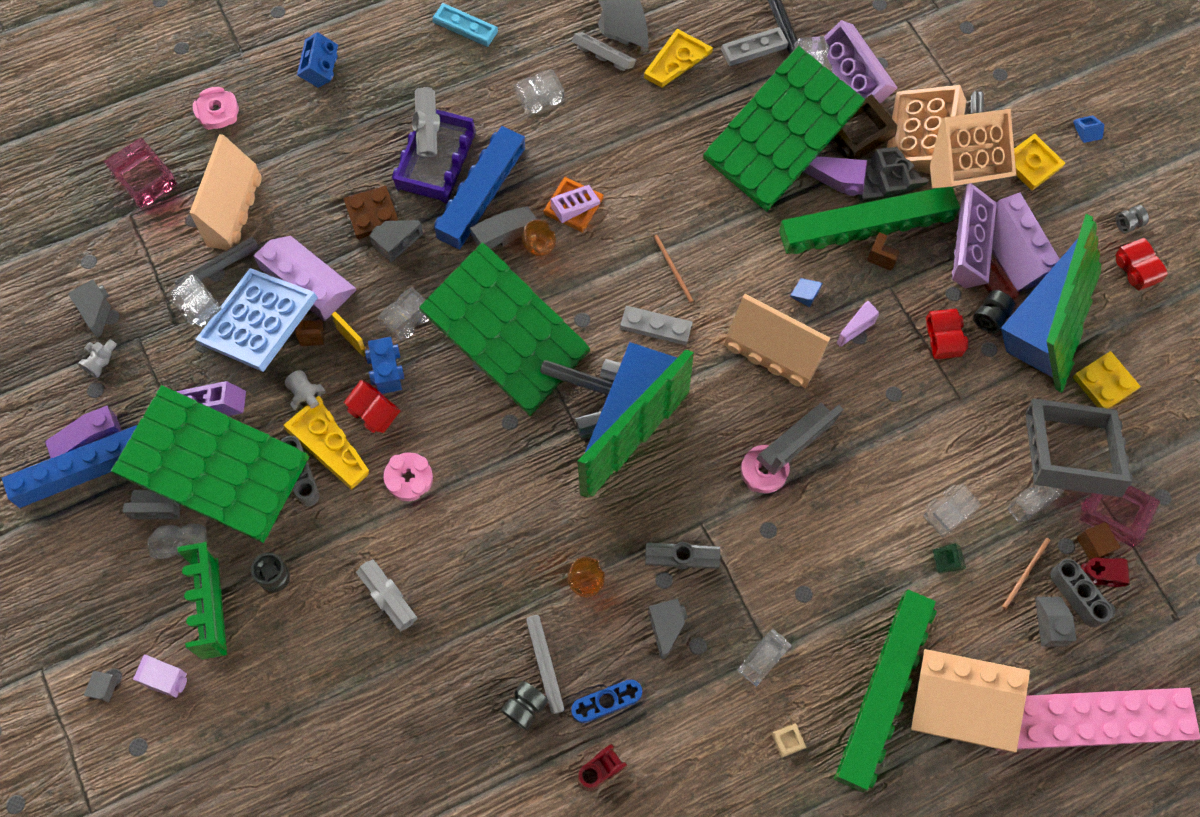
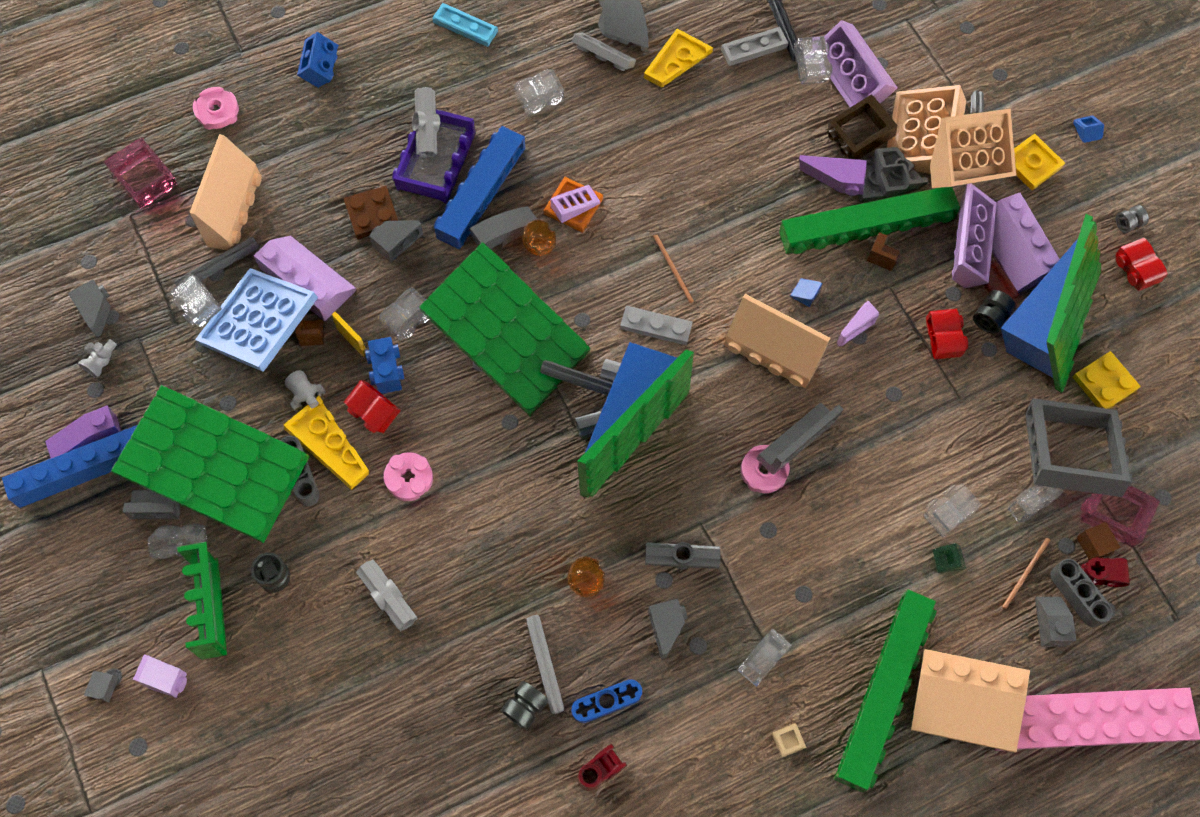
medium lavender slope [176,381,246,416] -> none
green piece [703,46,865,212] -> none

